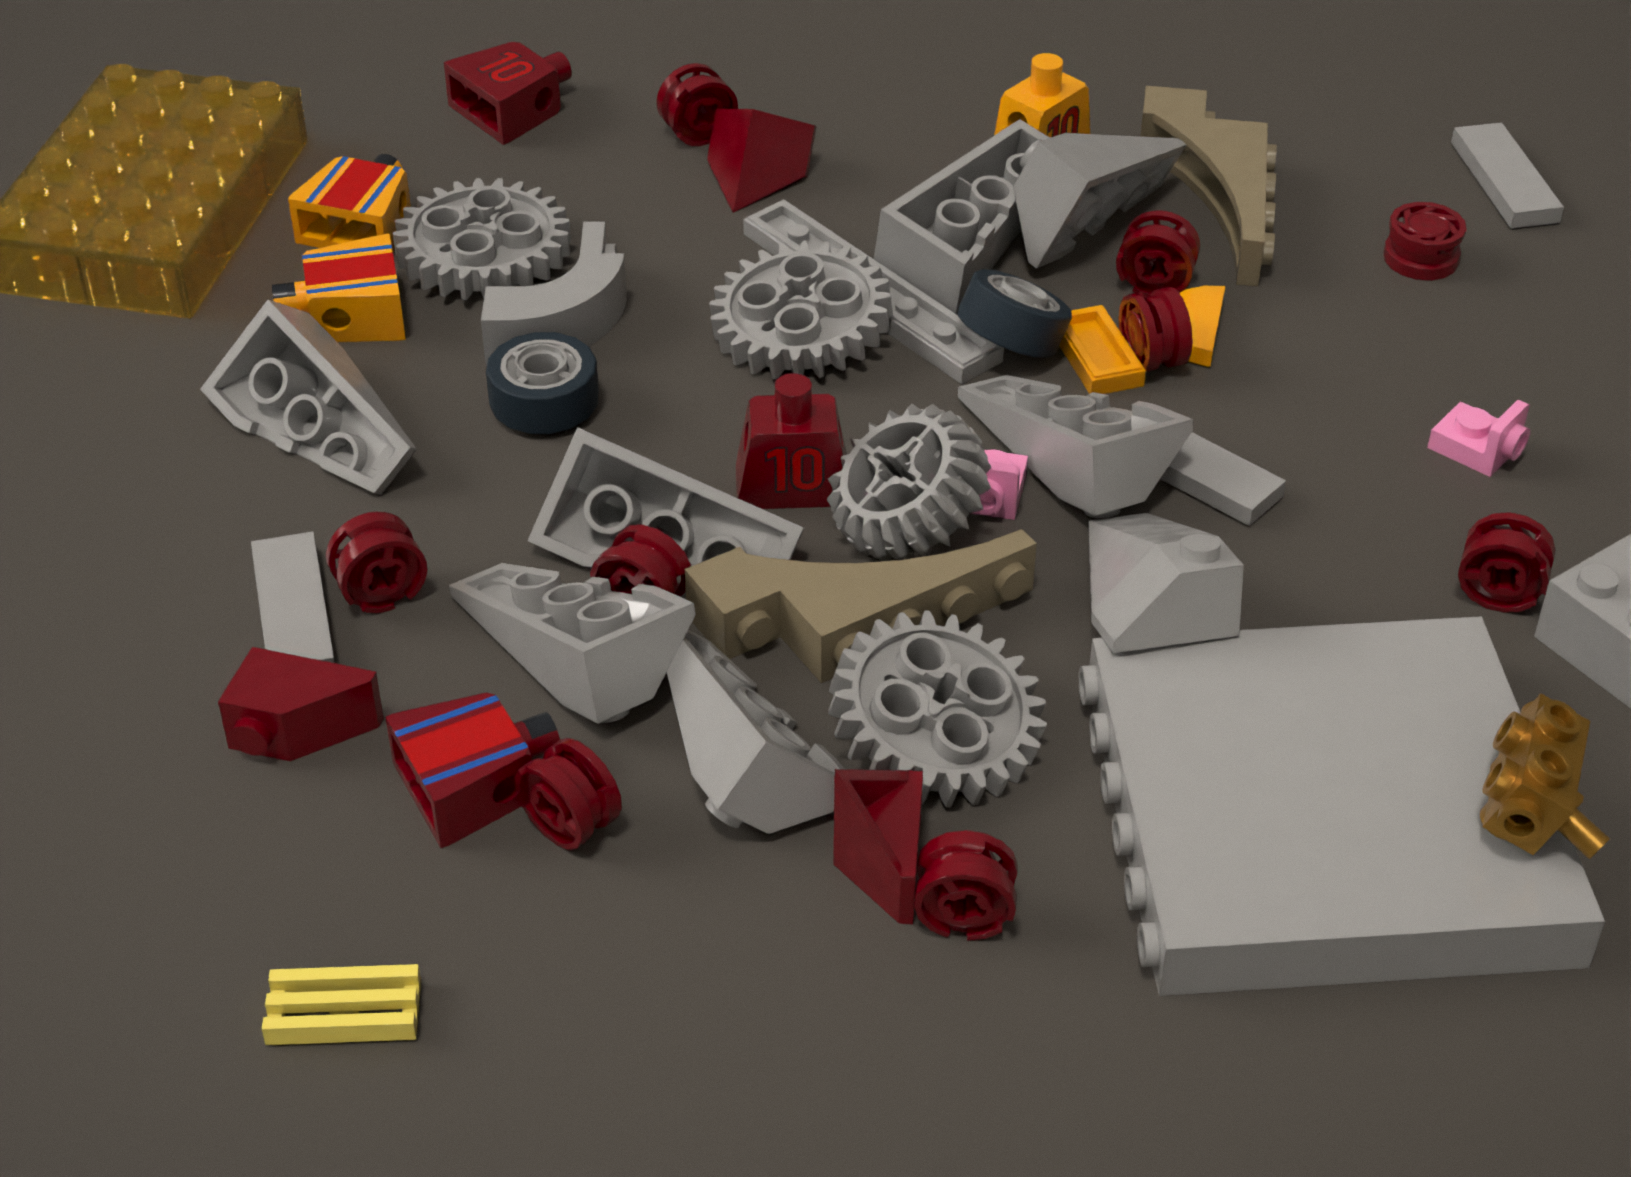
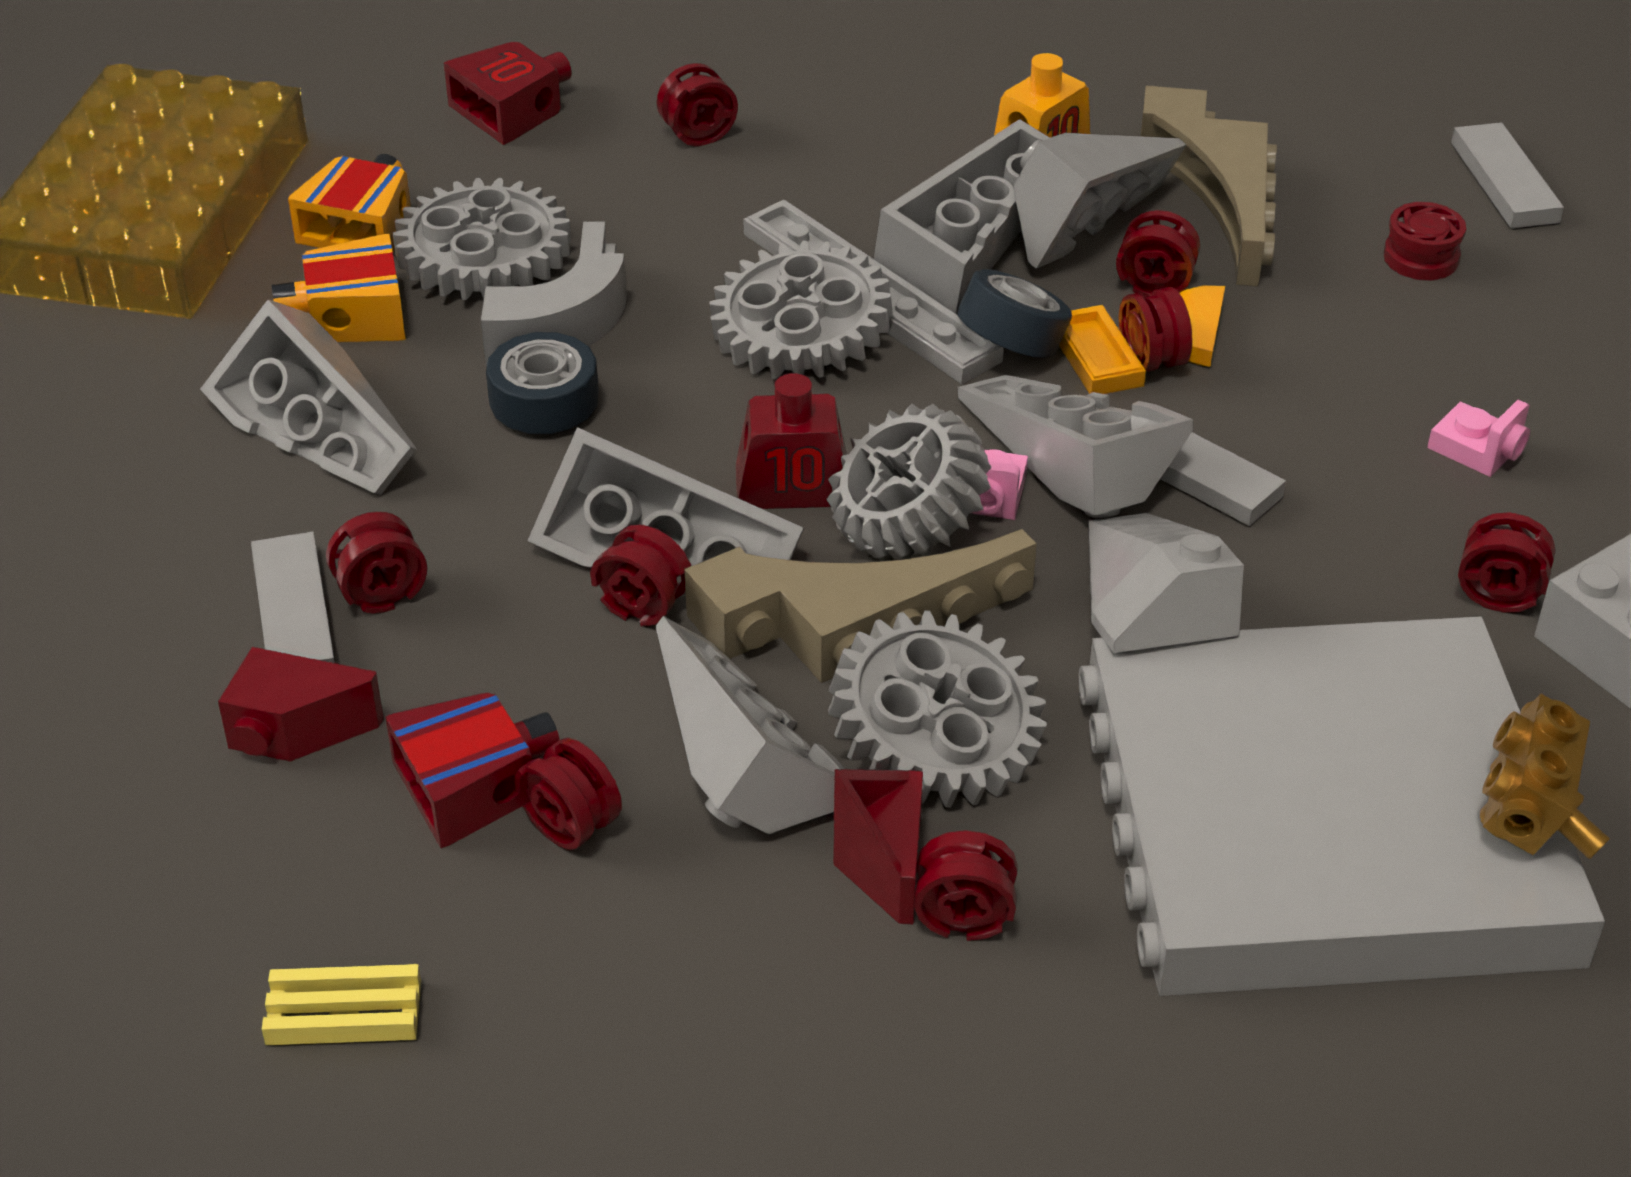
light grey wedge [449,563,696,724] -> none
dark red slope [707,109,817,213] -> none

